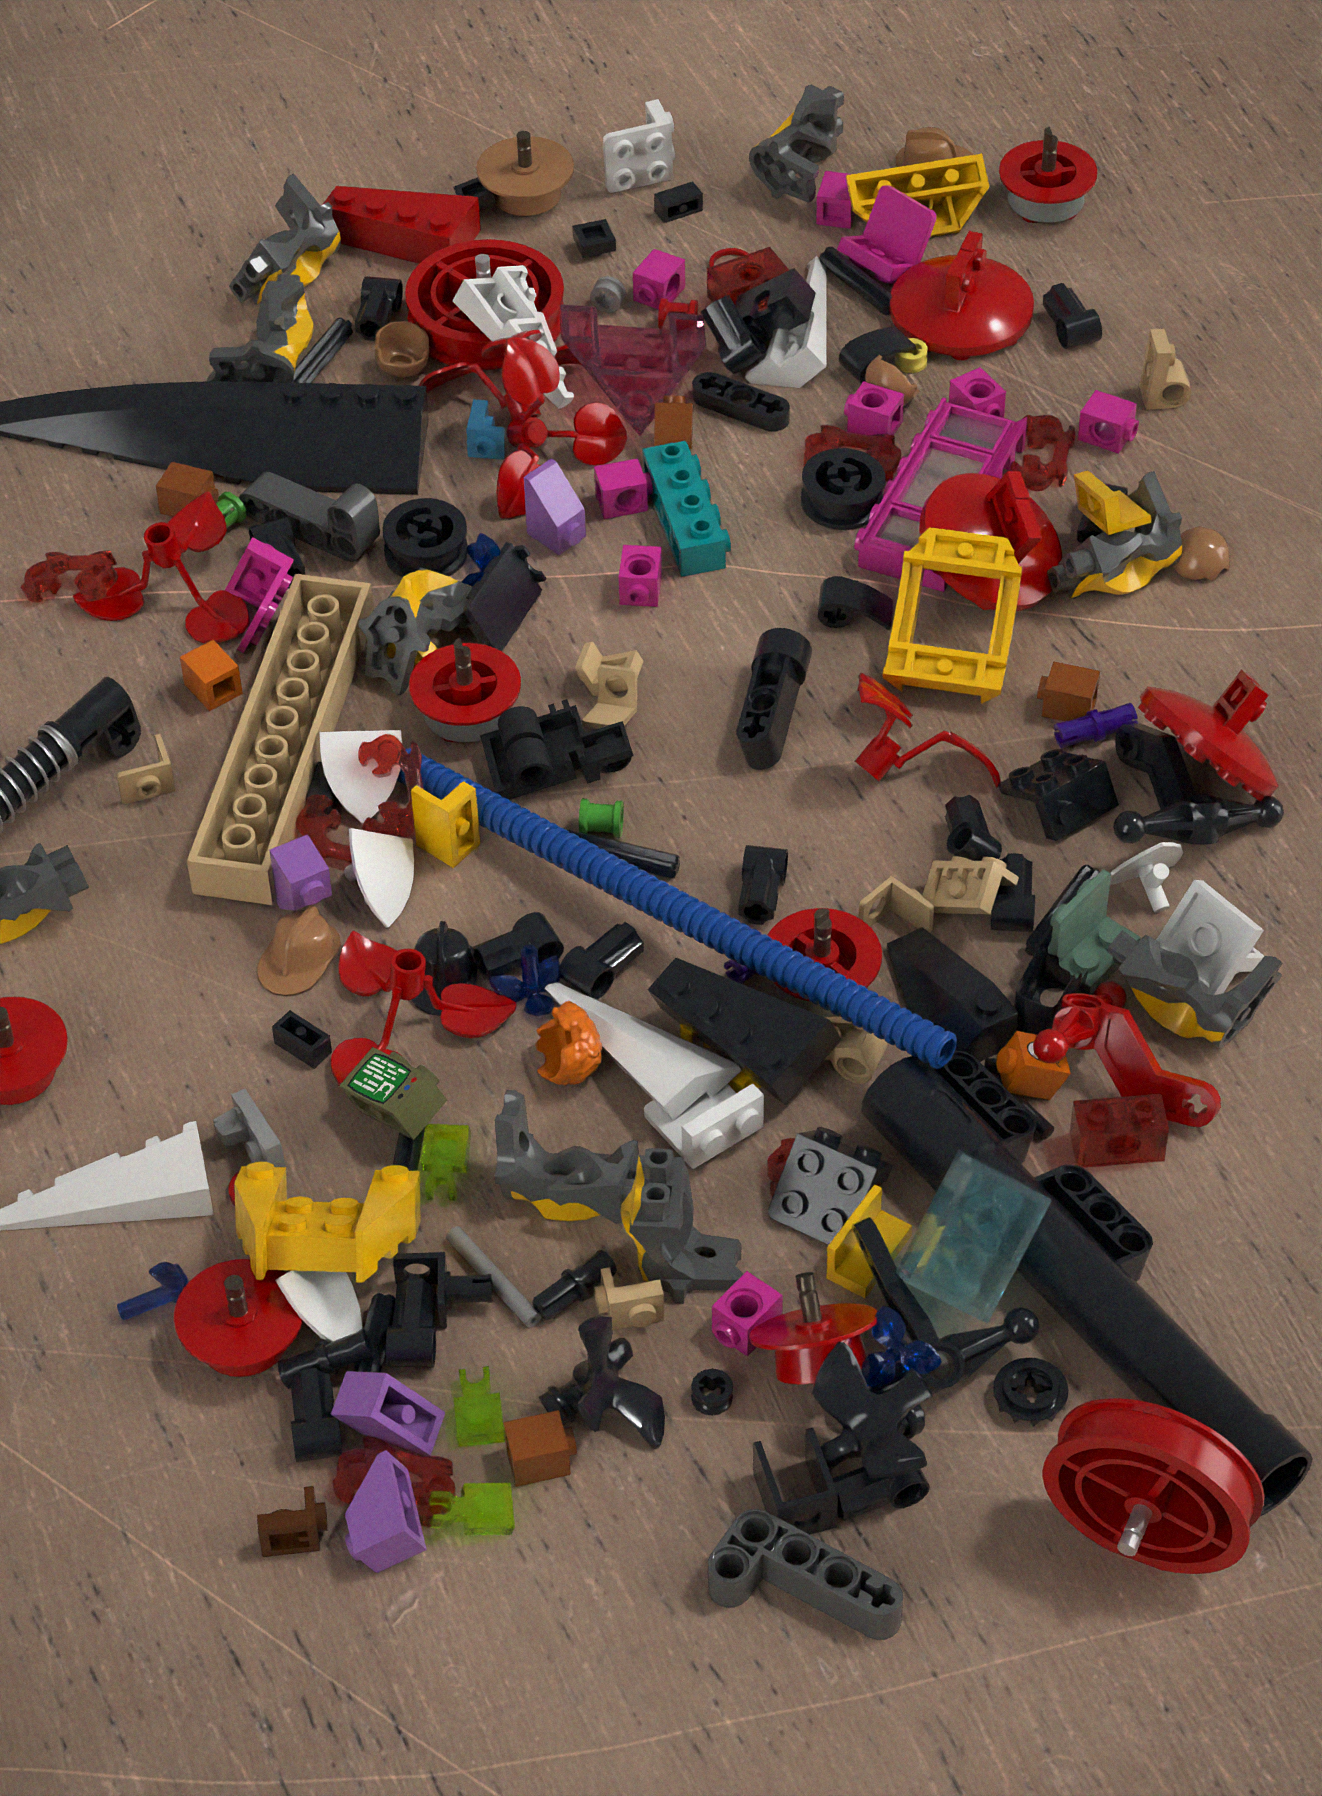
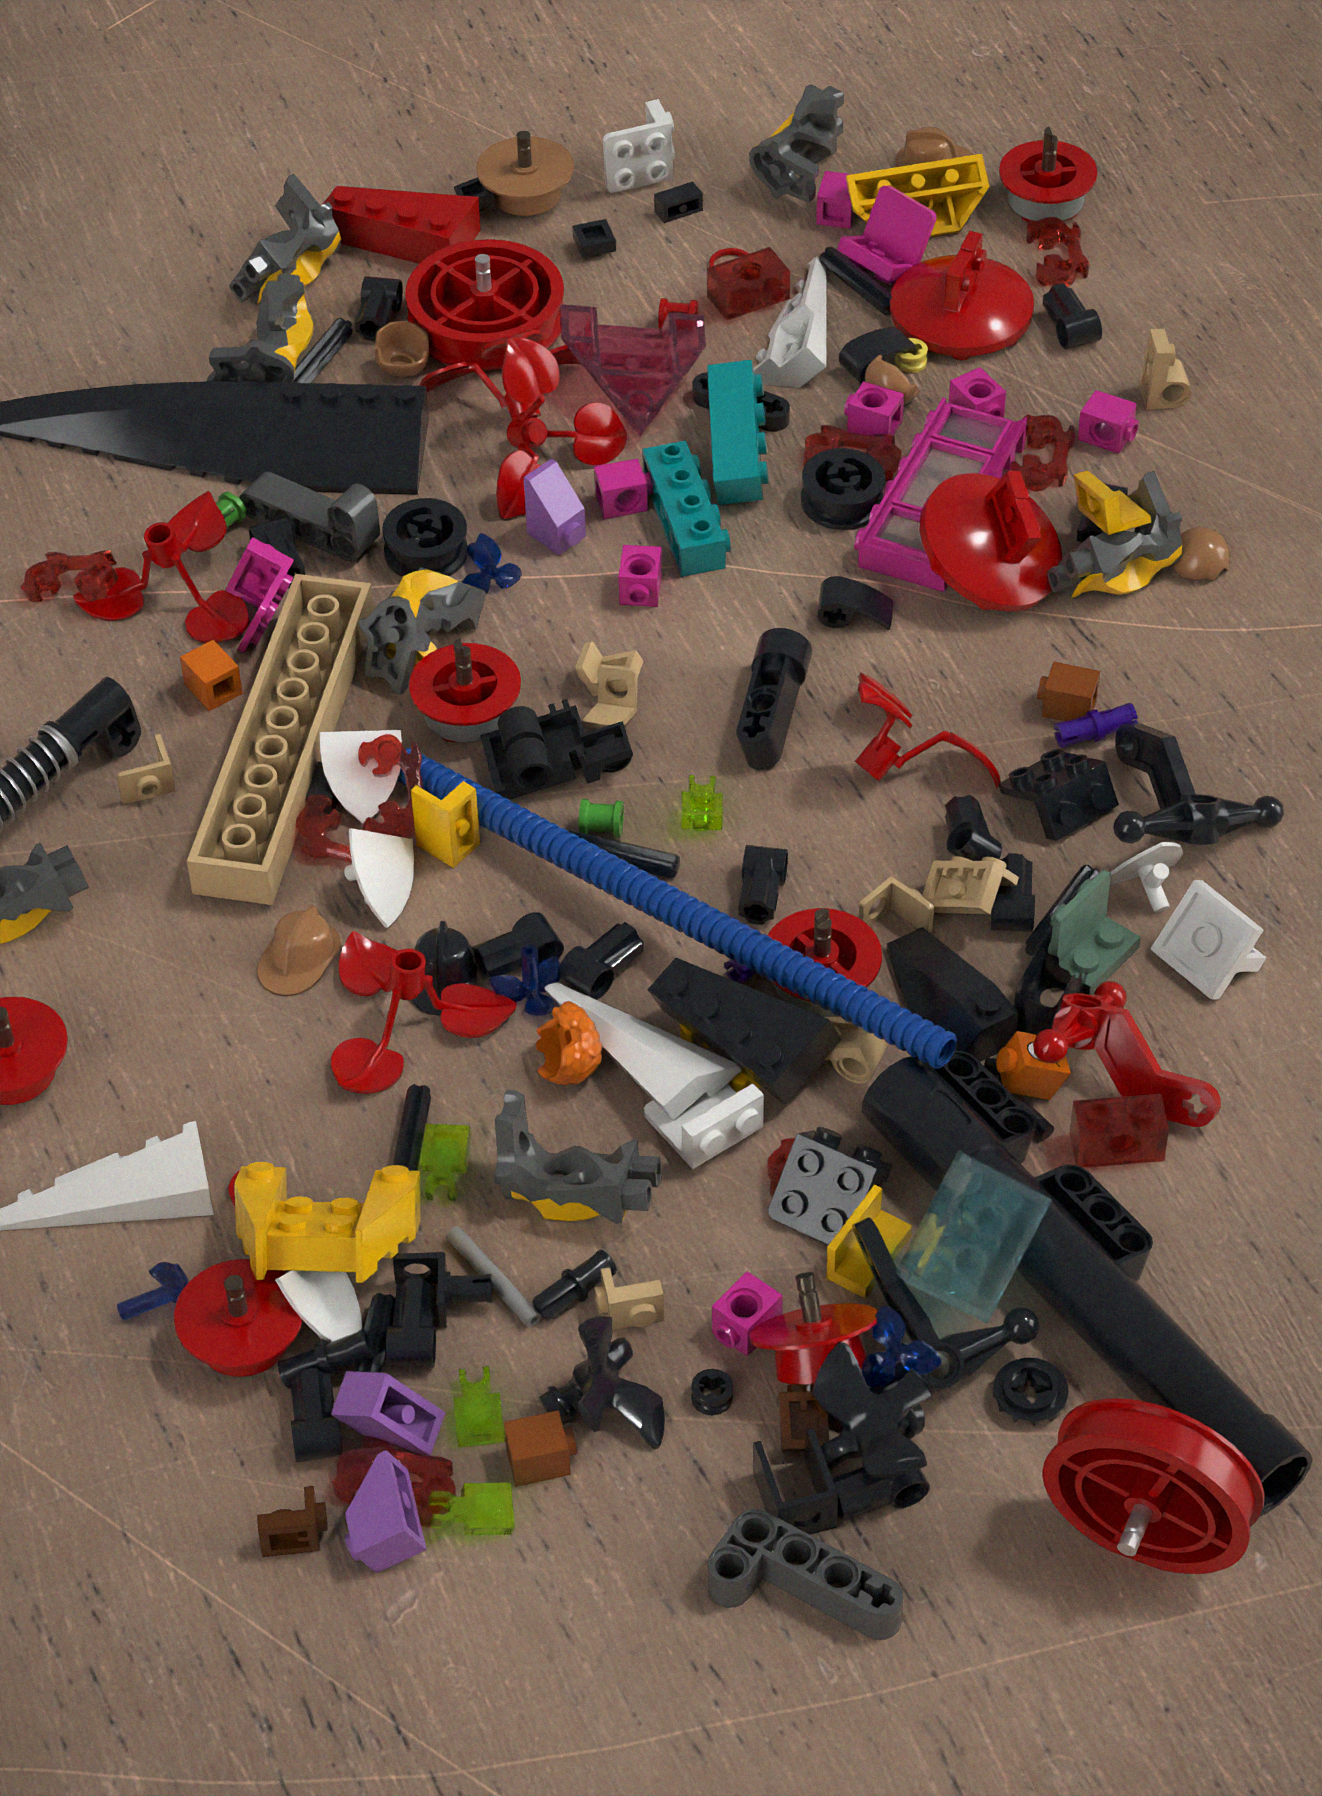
dark orange brick [156,462,219,517] -> none
light grey hinge [213,1089,287,1174] -> none
medium lavender slope [269,834,332,911] -> none
black piece [272,1010,332,1069] -> none
olive brick [339,1047,447,1140] -> none
white wedge [452,265,574,409] -> none
black piece [463,542,547,651] -> none
dark azure bracket [466,399,505,460] -> none
light grey bush [590,276,626,313] -> none
dark grey hips [621,1148,743,1304] -> none
dark pink brick [633,249,685,310] -> none
dark orange brick [654,395,693,449] -> none
black piece [701,295,766,374] -> none
black brick [735,268,816,343] -> none
yellow wedge [883,527,1022,704] -> none
dark grey hips [1106,930,1283,1049] -> none
red bracket [1138,669,1279,801] -> none
none -> clear neon green plate [681,775,723,831]
none -> teal brick [707,359,769,505]
none -> reddish brown bracket [777,1384,829,1451]
none -> clear red helmet [1026,217,1090,287]

